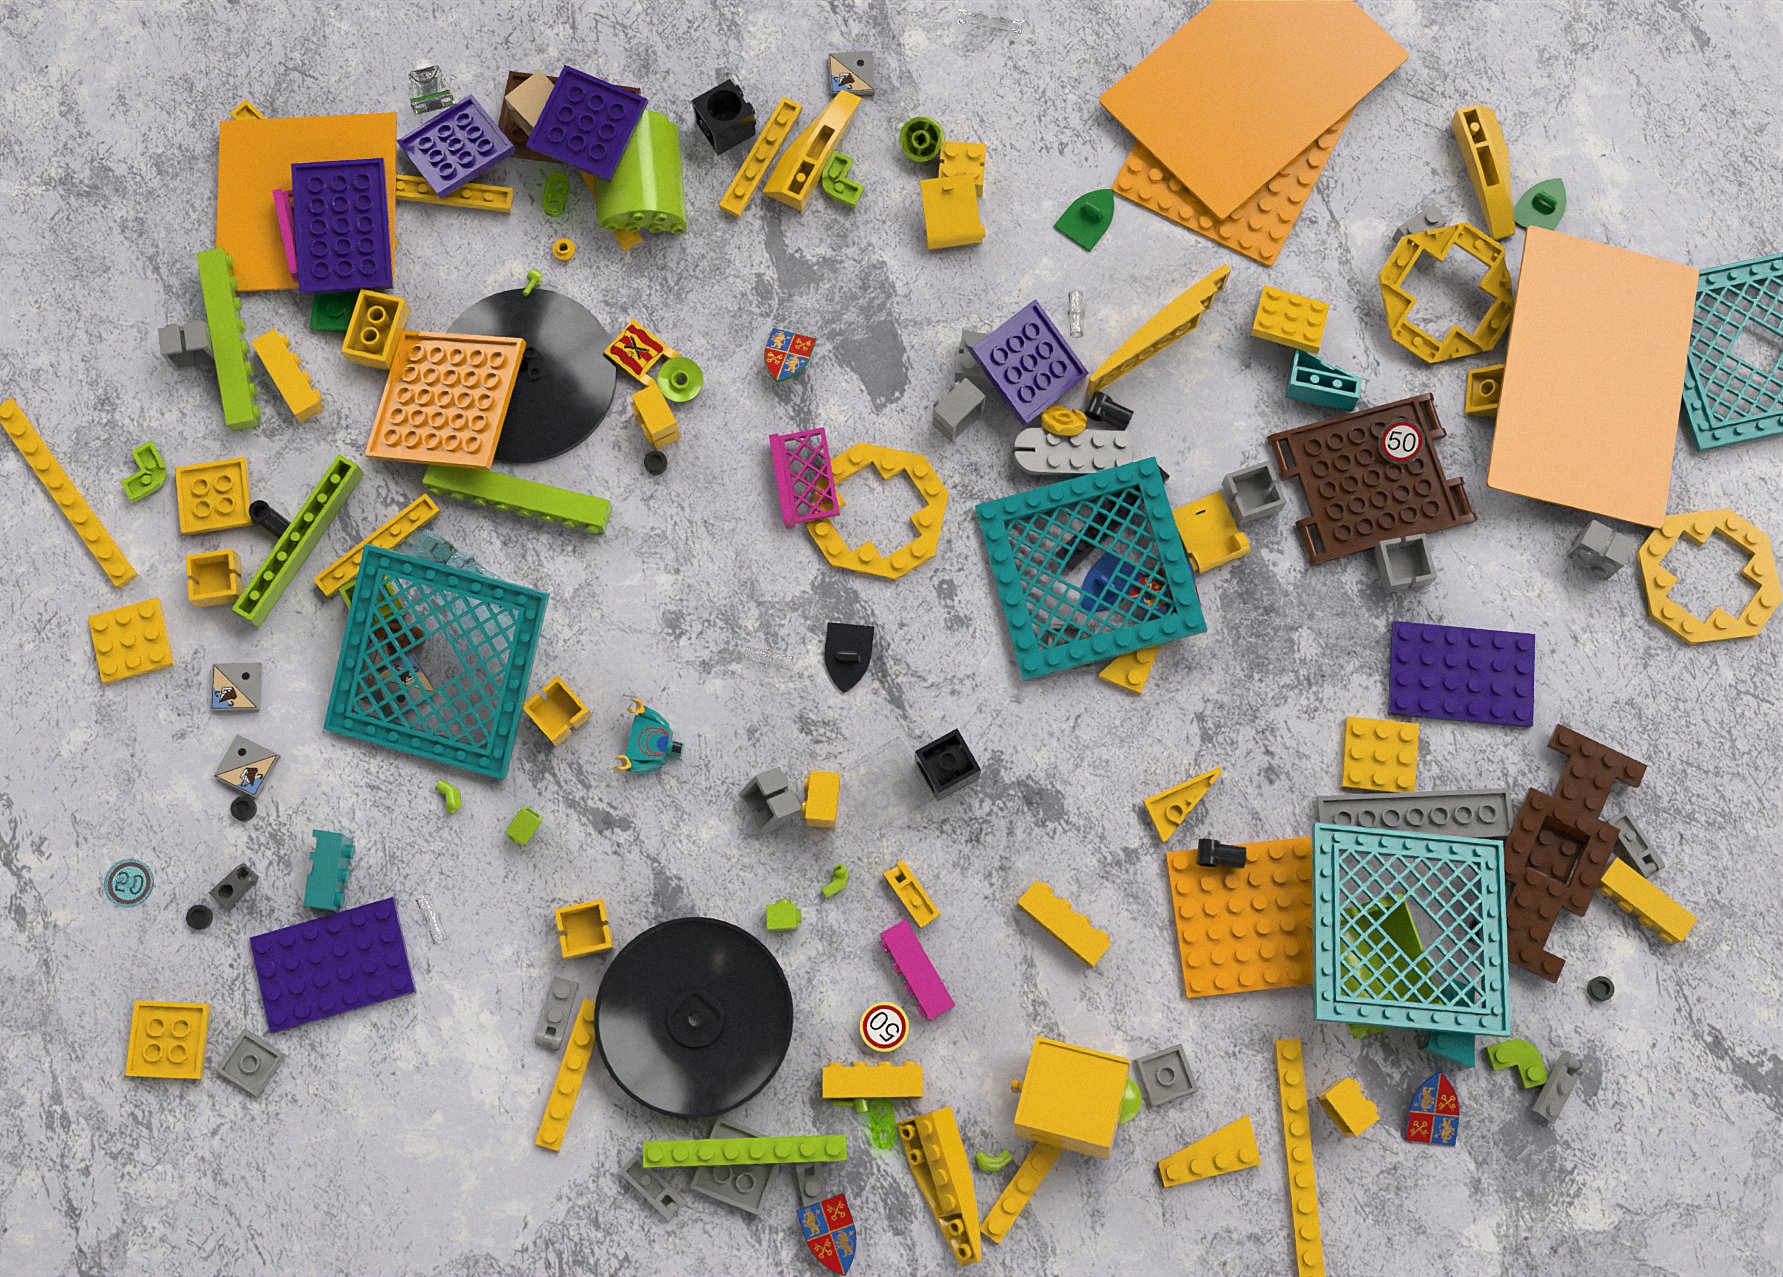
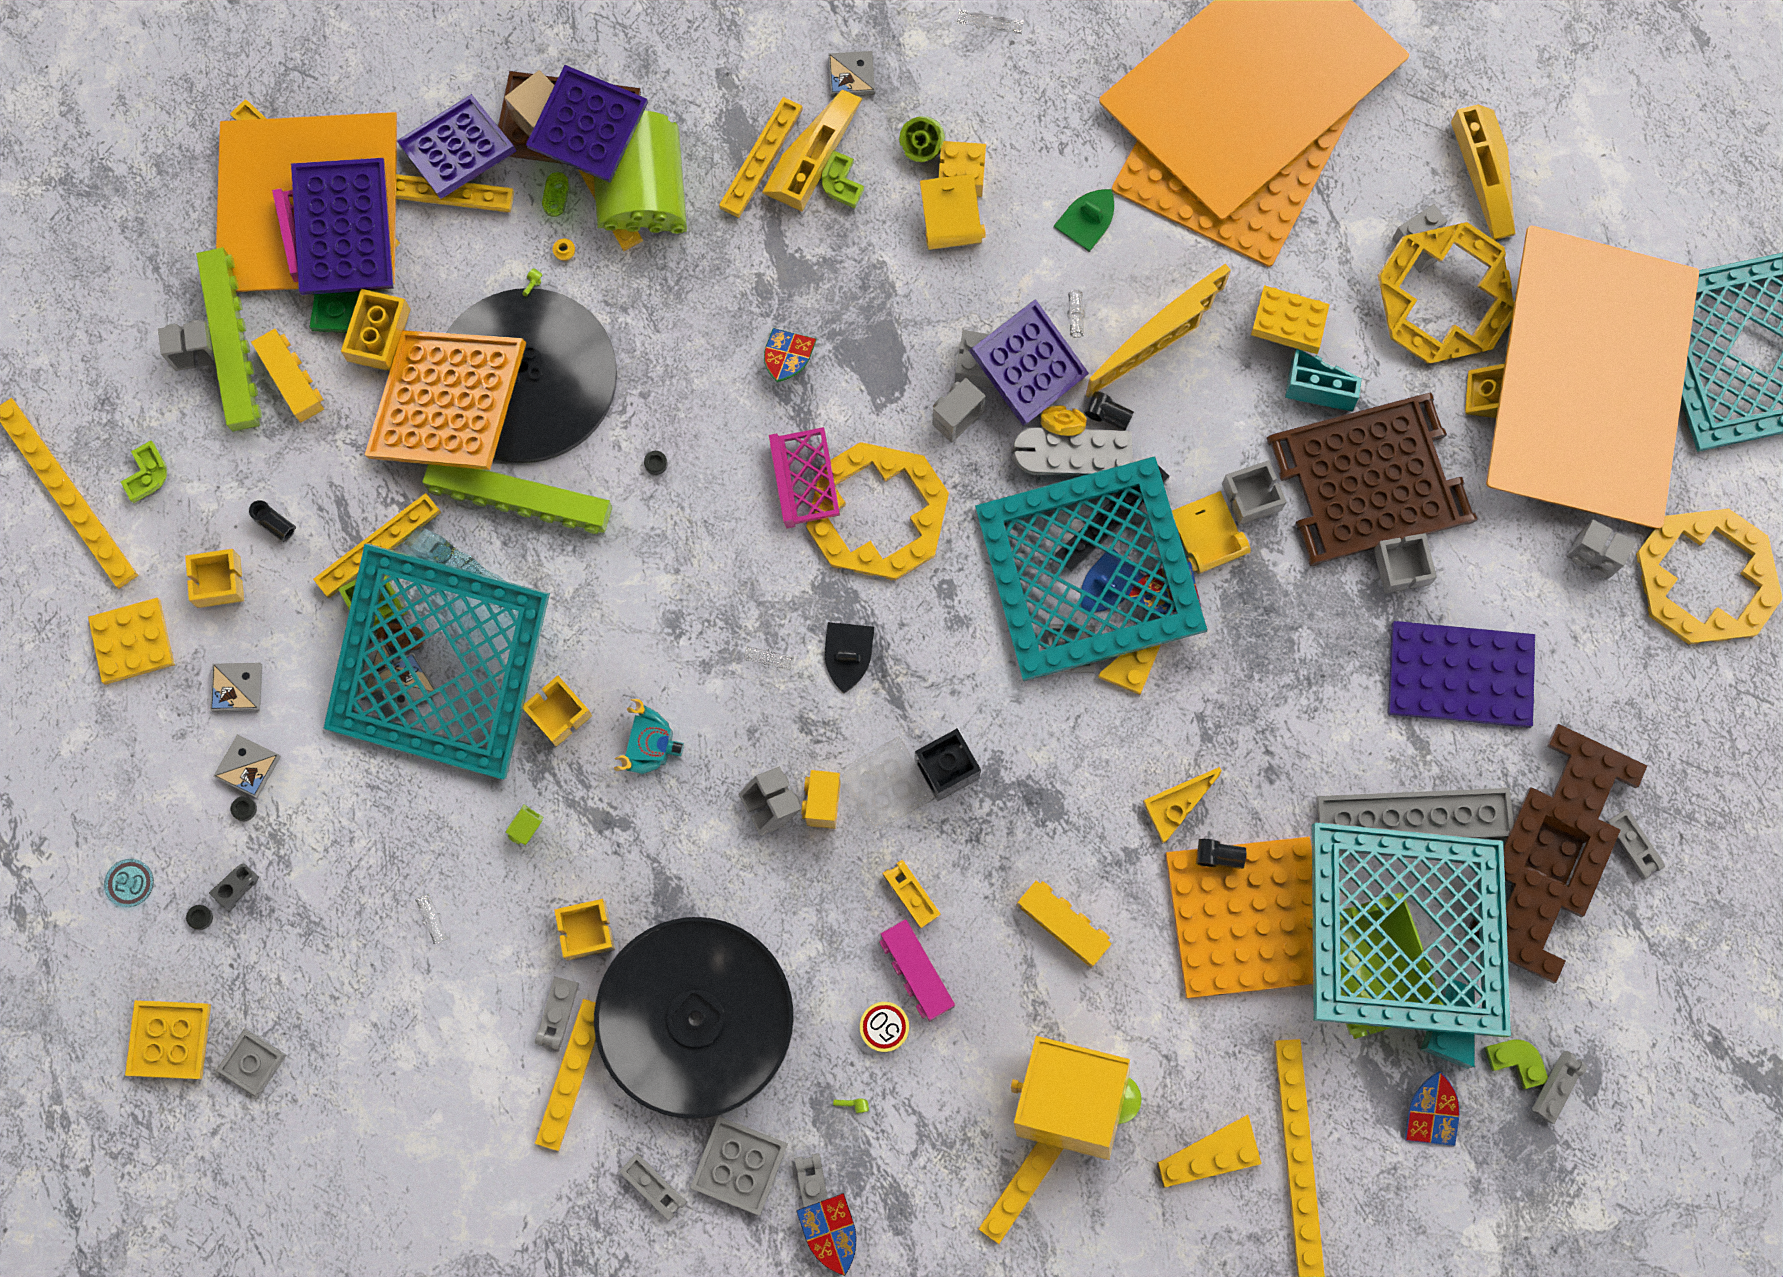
yellow plate [175,457,254,536] -> none
lime brick [232,454,364,628] -> none
dark purple plate [249,897,417,1034] -> none
teal wedge [304,829,355,913] -> none
clear torso [408,59,456,115] -> none
lime arm [435,779,462,814] -> none
flag [604,319,680,388] -> none
yellow piece [630,383,681,450] -> none
lime brick [643,1134,847,1168] -> none
lime dish [657,357,703,403] -> none
black brick [691,79,757,156] -> none
lime brick [766,899,802,932] -> none
lime arm [821,864,849,898] -> none
yellow brick [823,1061,923,1099] -> none
clear neon green plate [869,1098,897,1149] -> none
yellow wedge [897,1106,981,1266] -> none
lime arm [975,1149,1014,1172] -> none
light grey tile [1134,1044,1199,1108] -> none
yellow piece [1315,1077,1380,1138] -> none
yellow plate [1341,716,1419,793] -> none
piece [1378,418,1425,464] -> none
shield [1513,178,1566,231] -> none
pearl dark grey tile [1587,976,1614,1002] -> none
yellow brick [1597,857,1698,944] -> none

